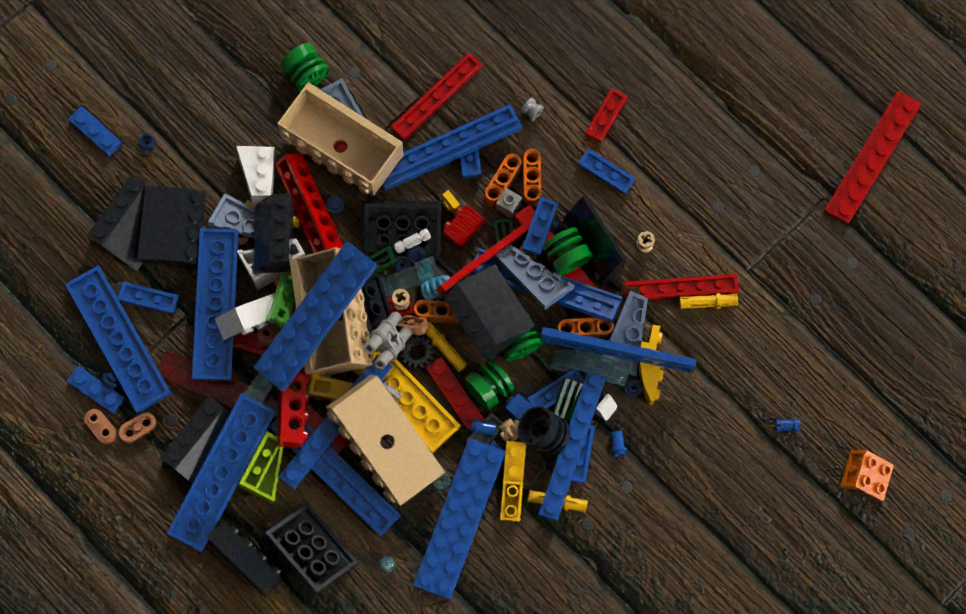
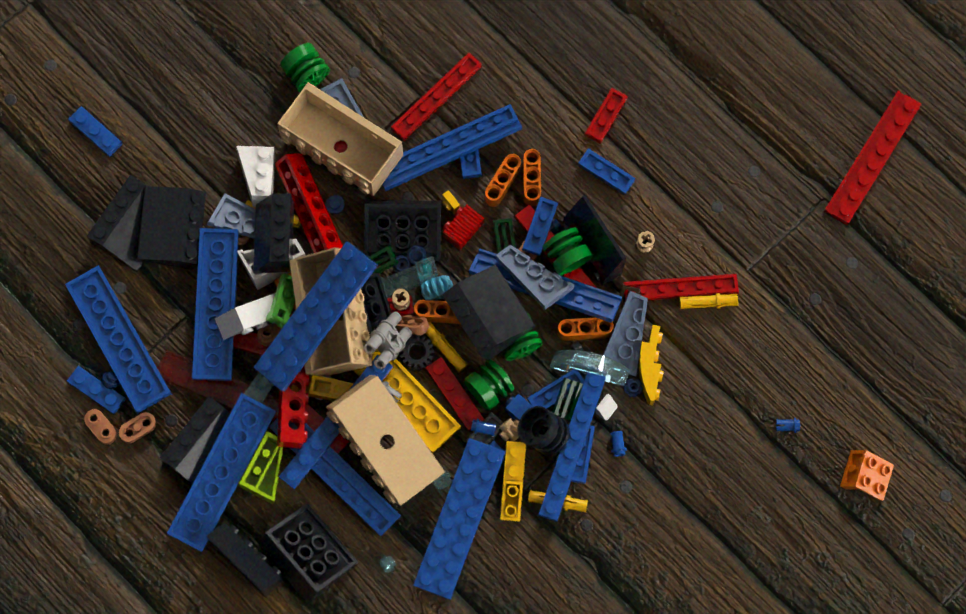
blue plate [118,281,179,315] -> none
dark blue plate [138,133,156,151] -> none
white axle [394,229,431,253] -> none
red tile [435,223,529,296] -> none
light grey brick [496,188,522,219] -> none
light grey wheel [521,98,544,121] -> none
blue plate [541,327,697,373] -> none

